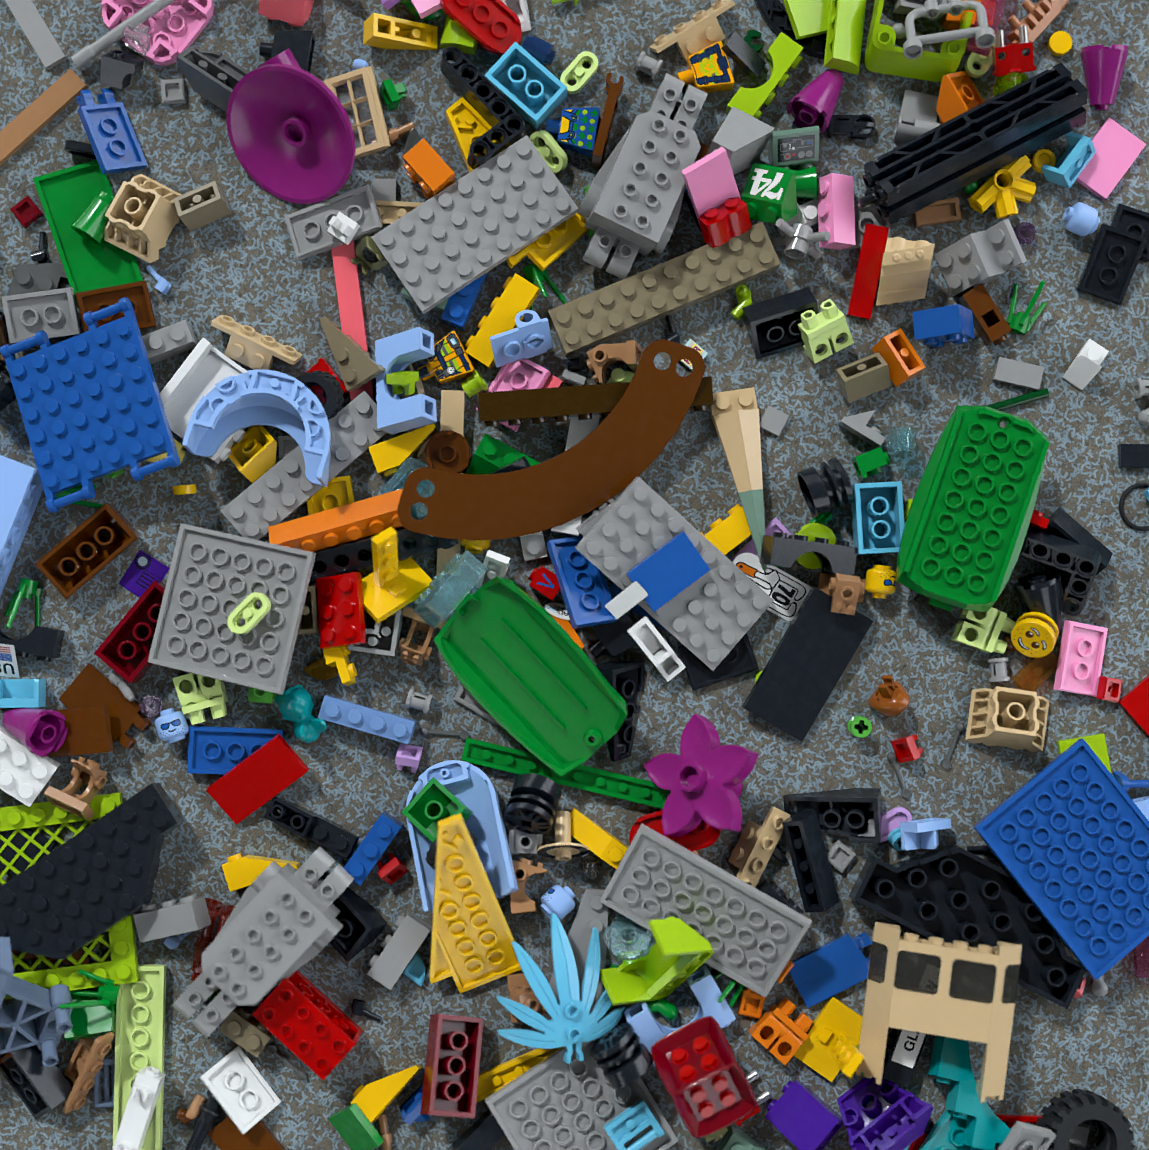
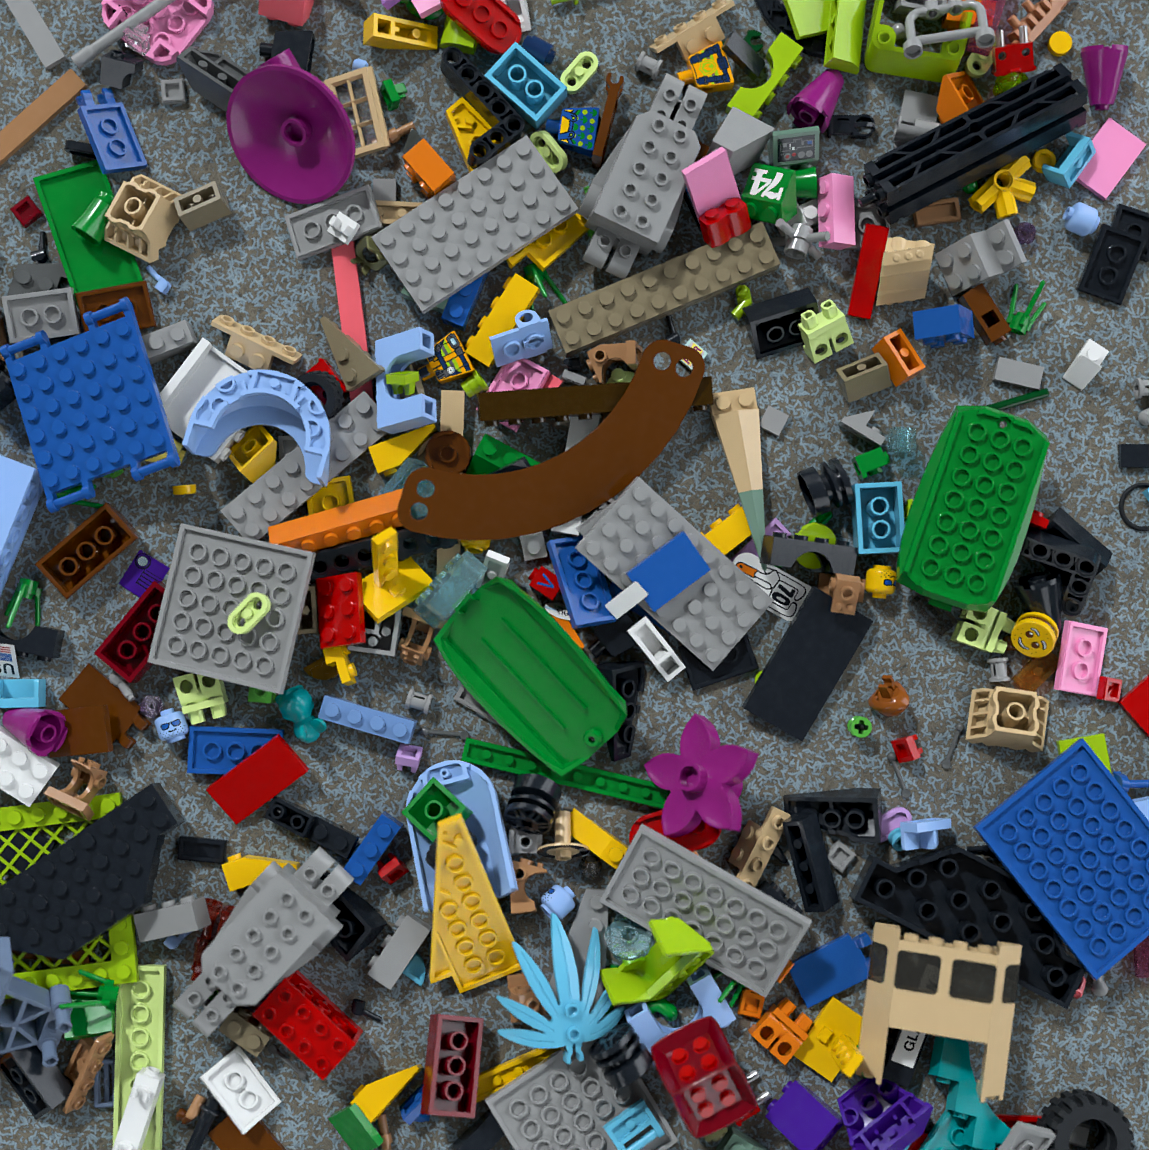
none -> black tile [177,835,227,864]

